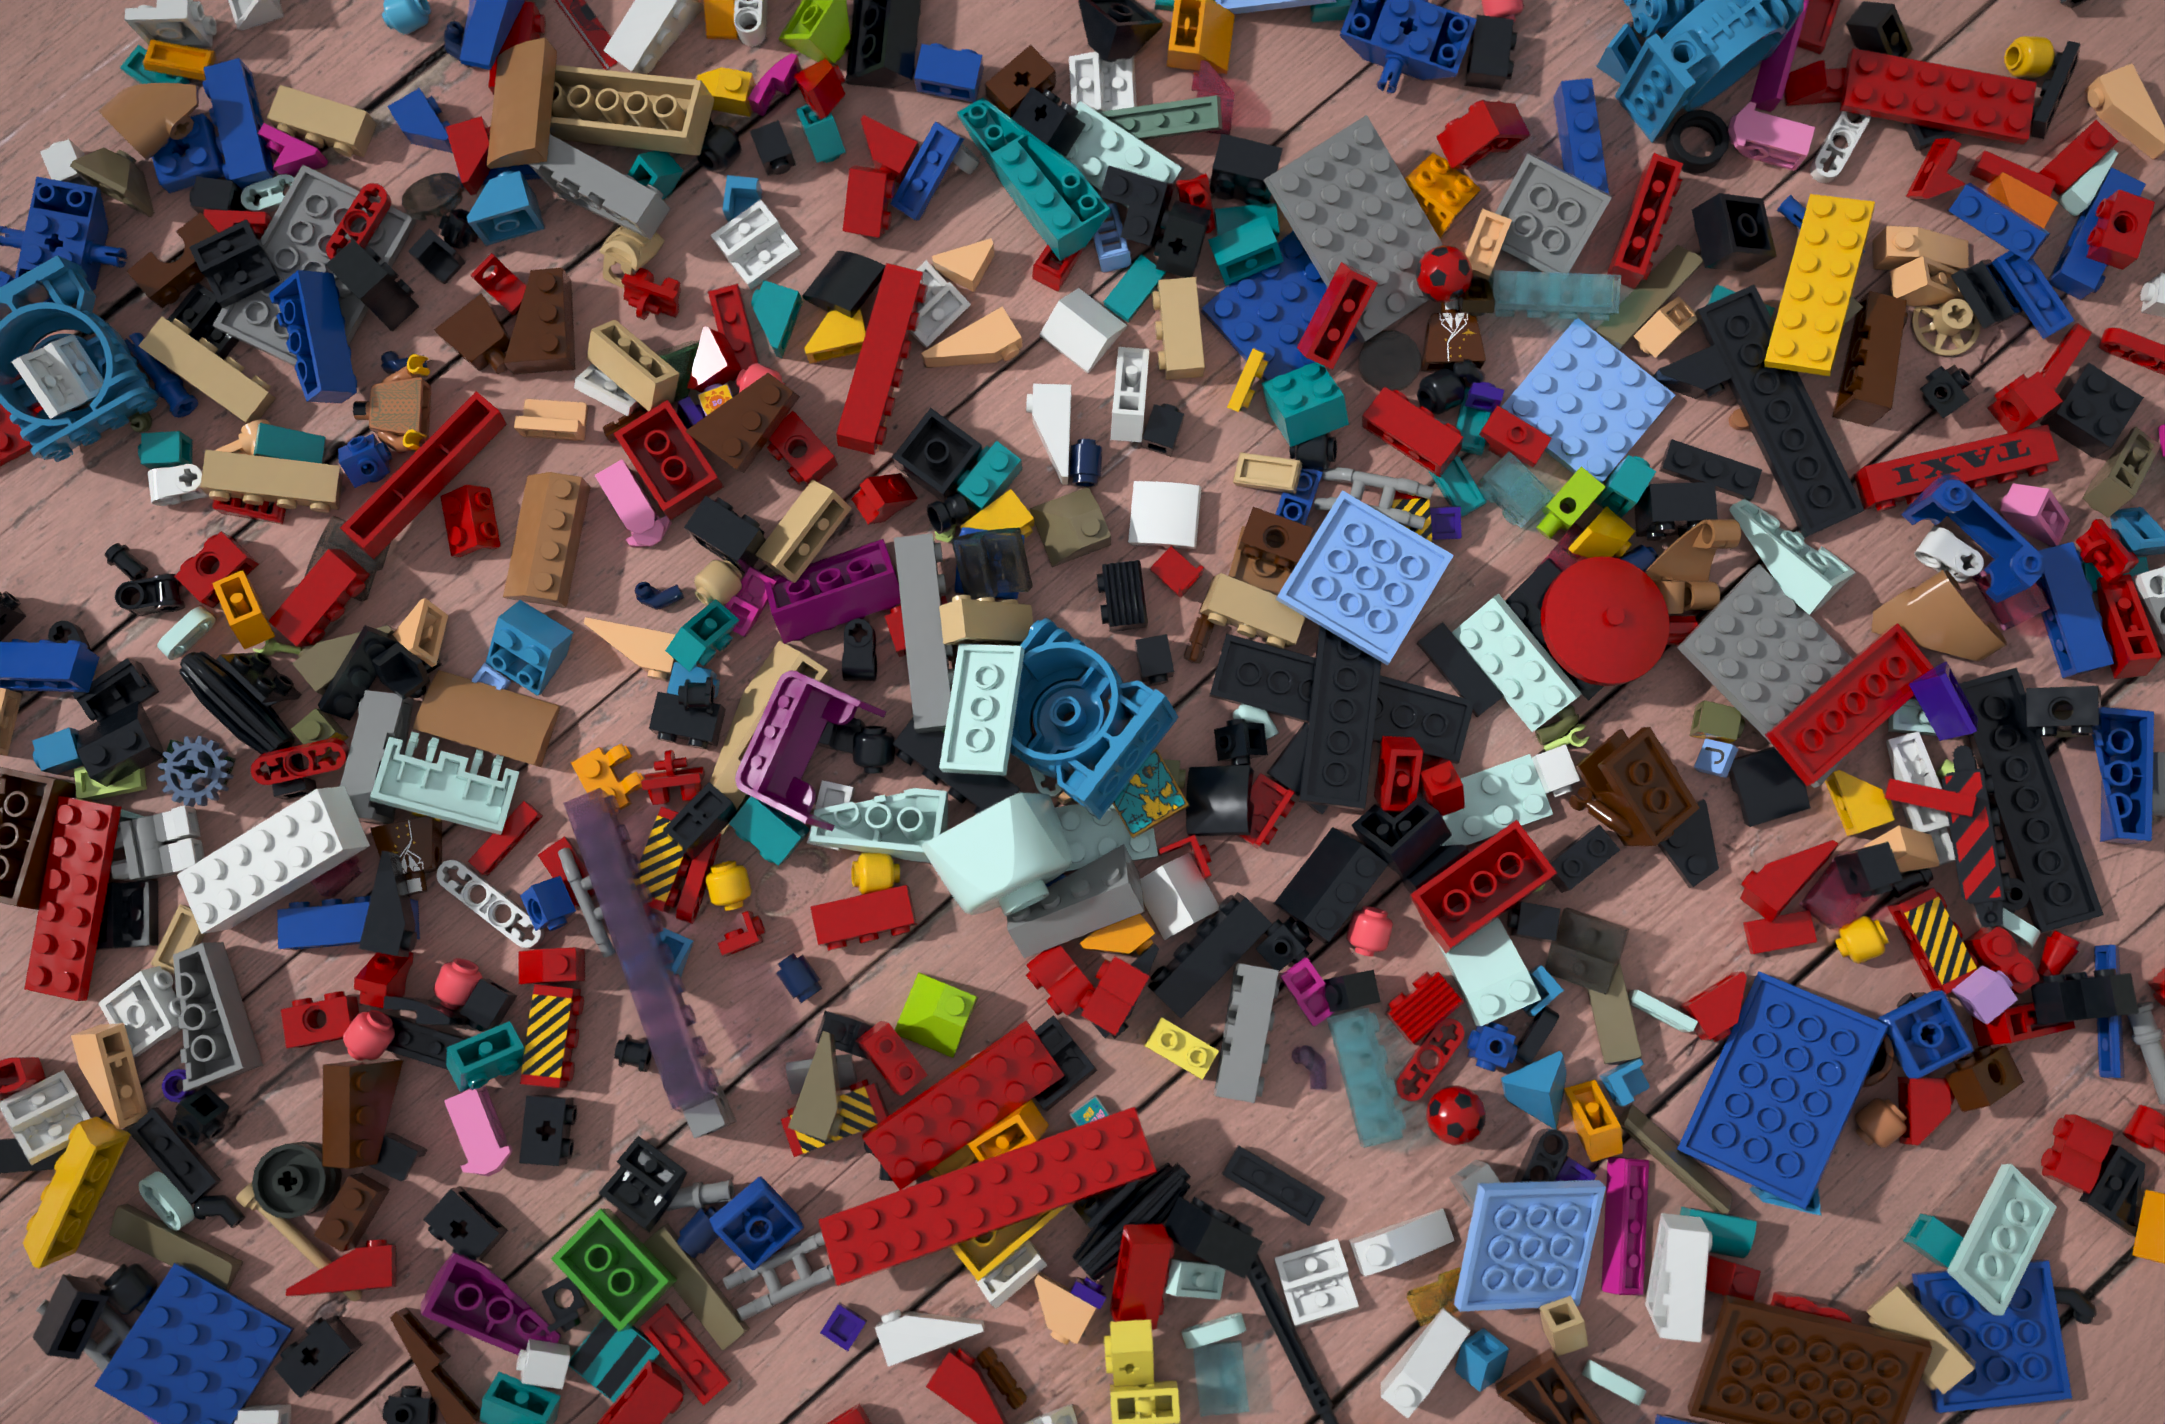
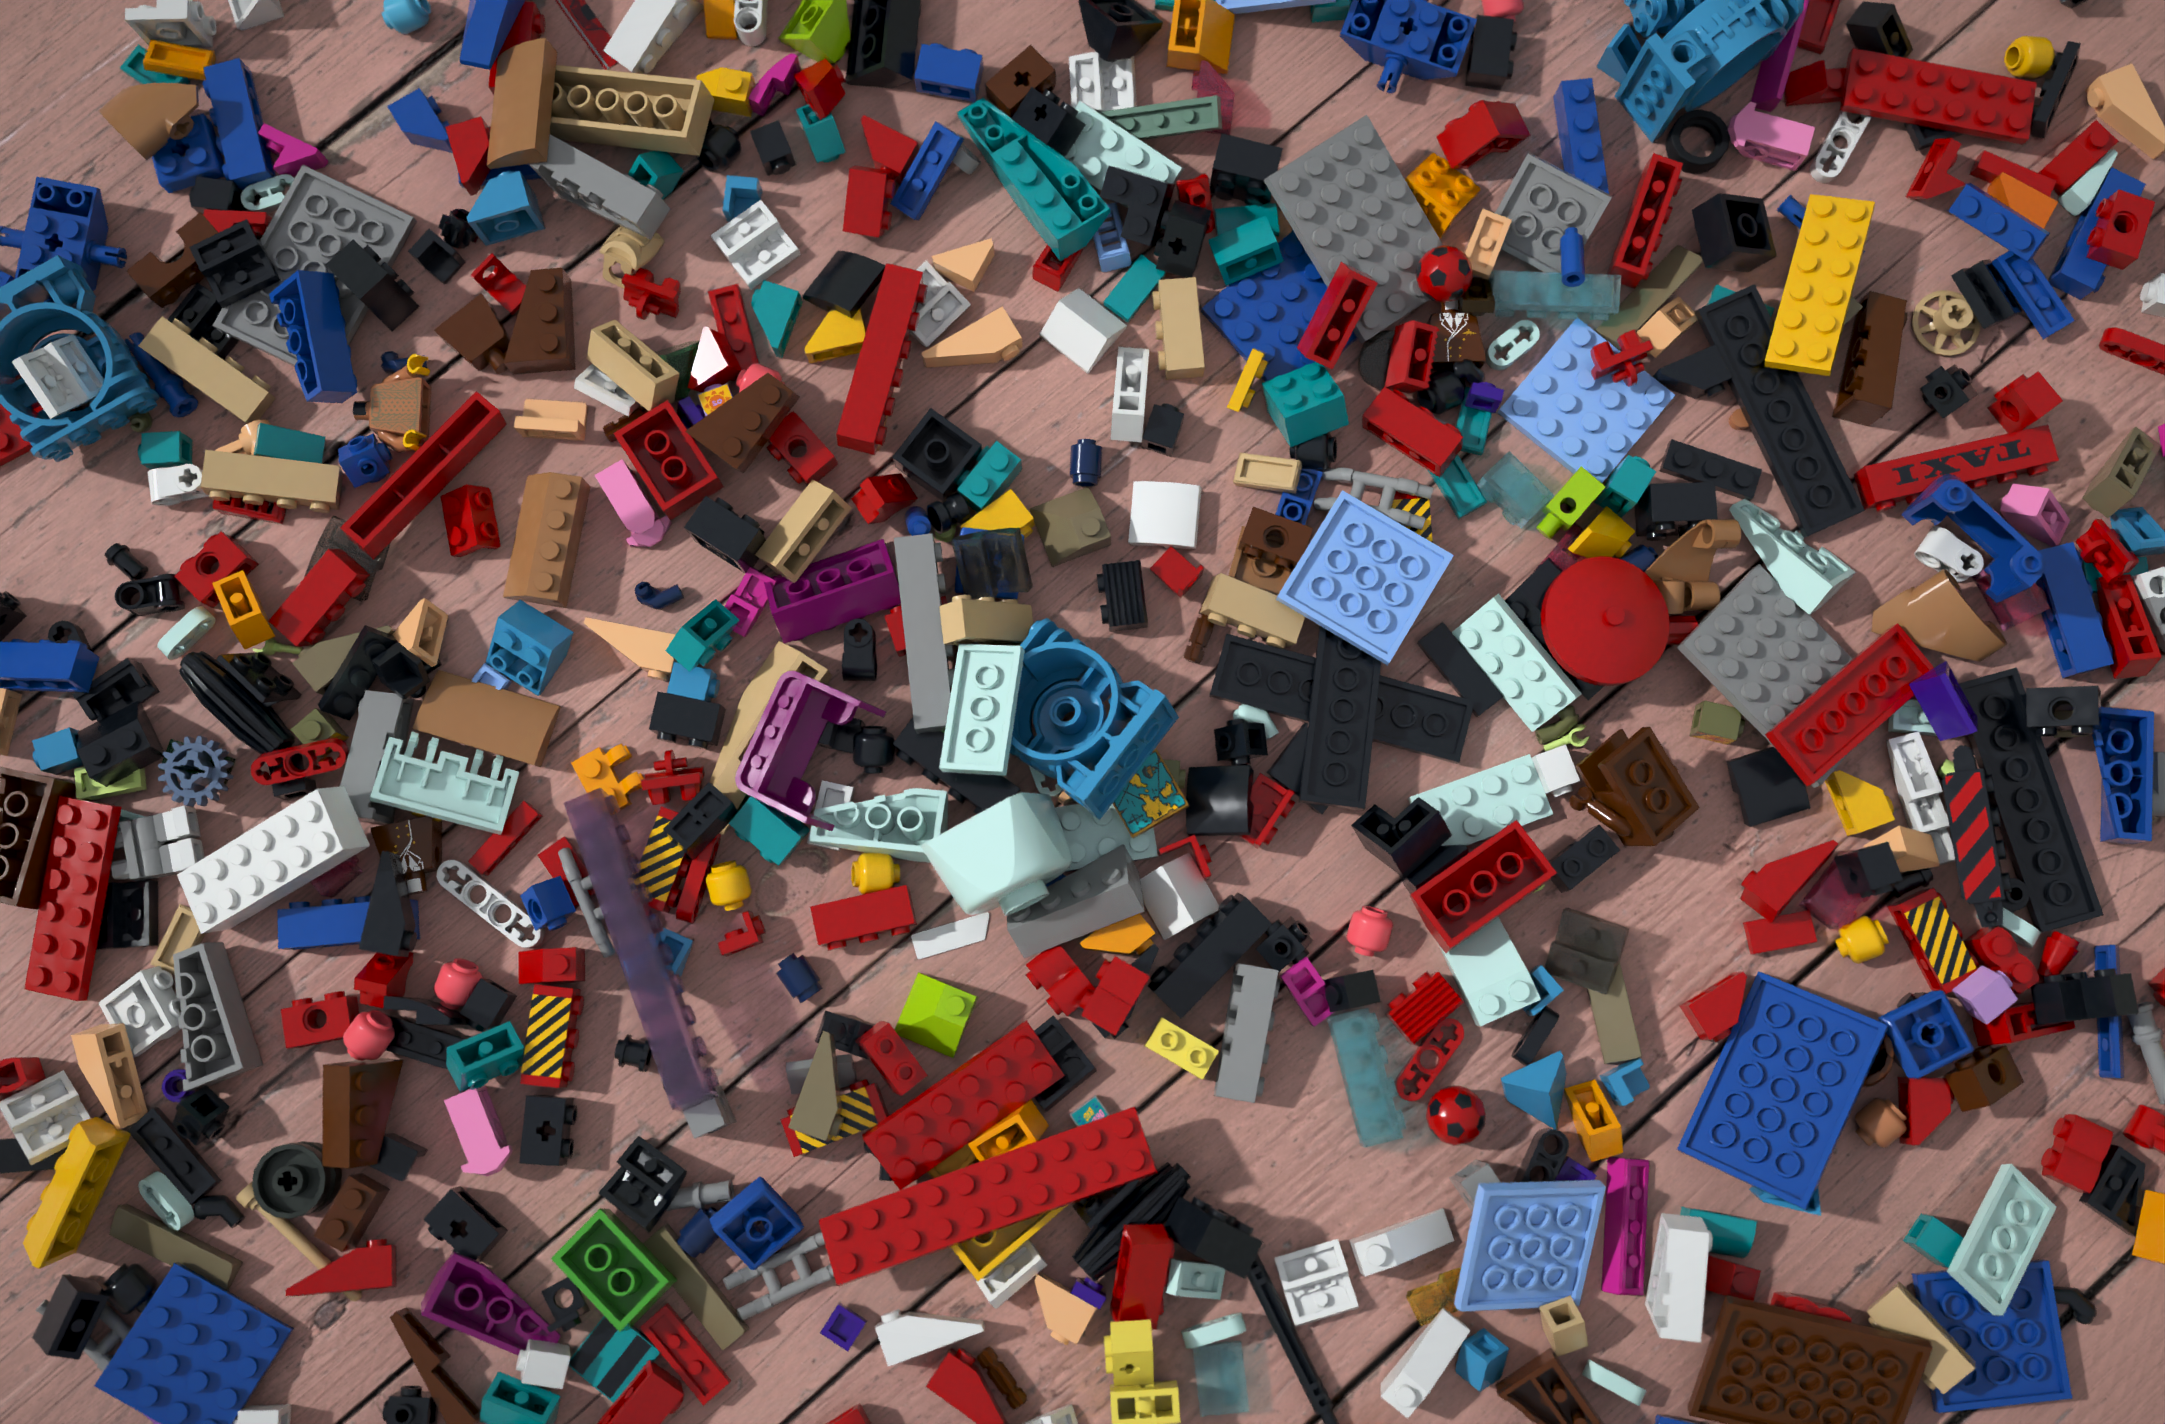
white brick [40,139,92,186] -> none
dark tan slope [70,147,154,218] -> none
tan brick [267,85,377,157] -> none
black brick [274,1315,362,1398] -> none
red beam [326,183,391,260] -> none
clear smoke tile [402,173,464,221] -> none
dark blue arm [444,21,472,68] -> none
black brick [678,677,715,715] -> none
tan head [694,560,742,606] -> none
white slope [1026,384,1071,485] -> none
black brick [1135,634,1174,686] -> none
black plate [1222,1145,1325,1226] -> none
black slope [1273,827,1388,944] -> none
clear purple arm [1292,1045,1327,1089] -> none
red brick [1374,736,1424,811] -> none
red slope [1418,758,1465,816] -> none
dark purple plate [1430,506,1462,540] -> none
blue brick [1467,1022,1518,1072] -> none
red brick [1479,405,1552,467] -> none
black brick [1507,902,1561,942] -> none
dark tan slope [1617,1105,1732,1215] -> none
light aqua tile [1628,990,1698,1032] -> none
black wing [1658,799,1719,888] -> none
light blue tile [1694,738,1738,778] -> none
light nougat slope [1873,226,1969,271] -> none
red piece [1884,778,1976,817] -> none
light nougat slope [1890,256,1964,307] -> none
red beam [2040,323,2092,390] -> none
black brick [2040,363,2144,458] -> none
none -> blue cylinder [905,506,931,536]
none -> white sticker [911,912,989,959]
none -> red brick [1385,320,1439,394]
none -> light aqua beam [1485,320,1540,371]
none -> blue cylinder [1560,227,1585,287]
none -> red hips [1590,329,1654,387]

